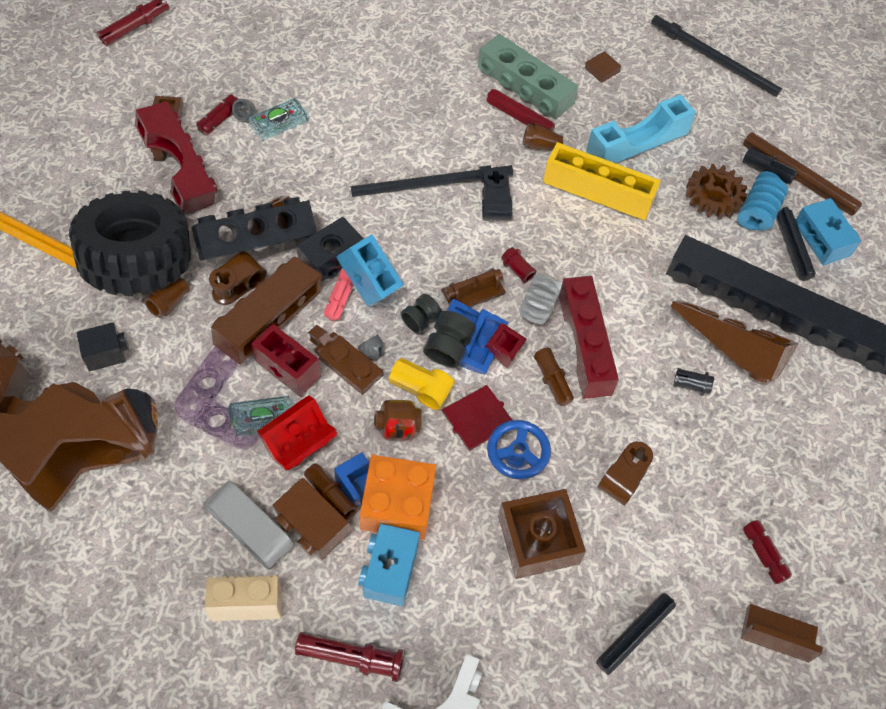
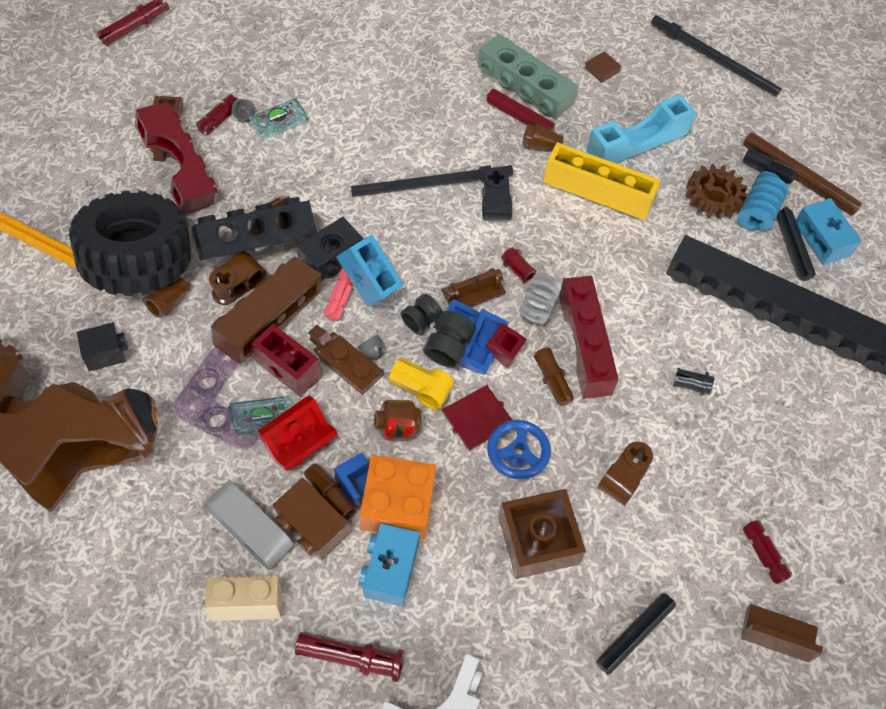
reddish brown wedge [671,300,799,383] -> none

